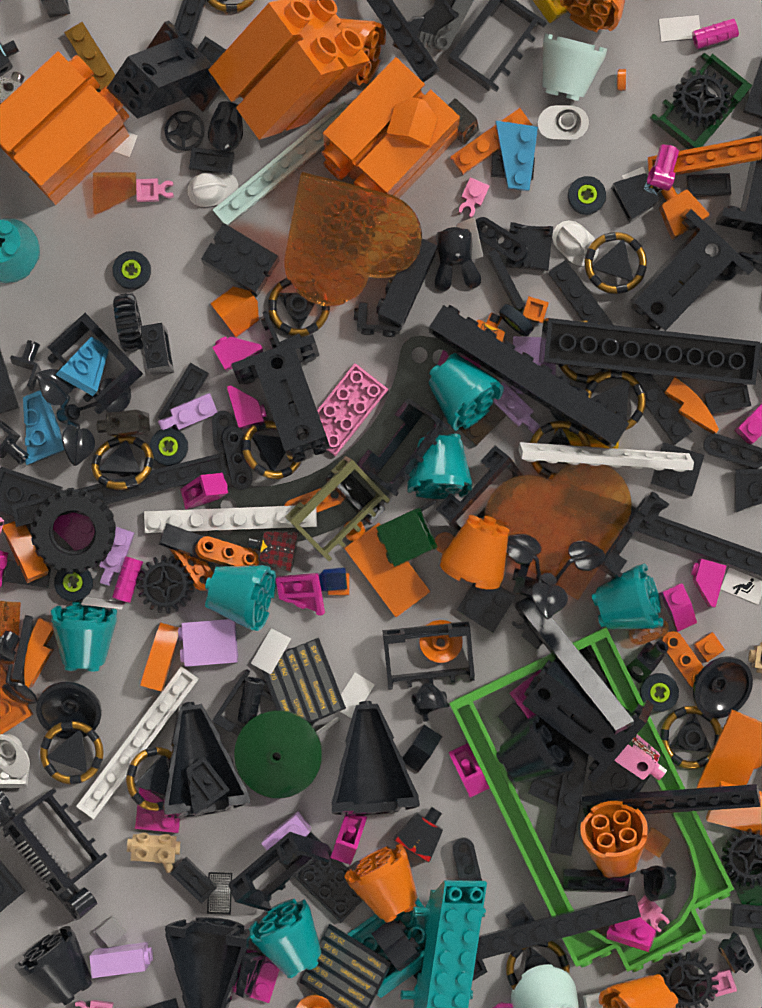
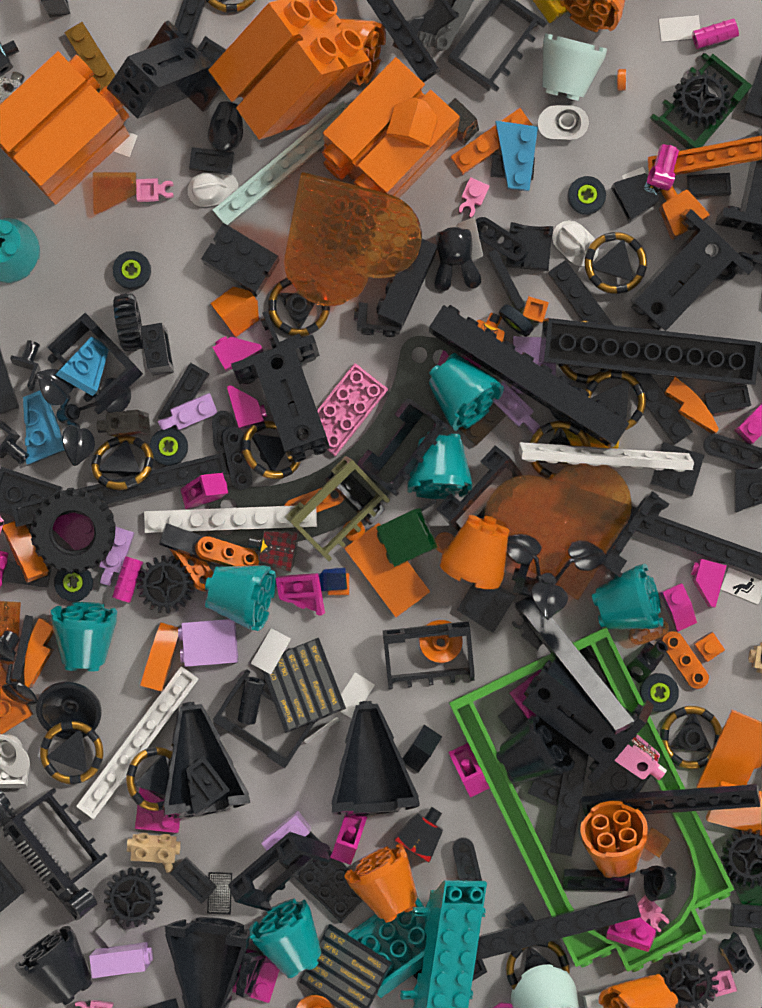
white sticker [81,597,125,609] -> none
black wheel [165,111,205,151] -> none
dark green dish [234,710,322,798] -> none
black brick [371,919,421,971] -> none
black helmet [411,683,450,722] -> none
black dish [693,656,753,718] -> none
none -> black gear [104,867,163,927]

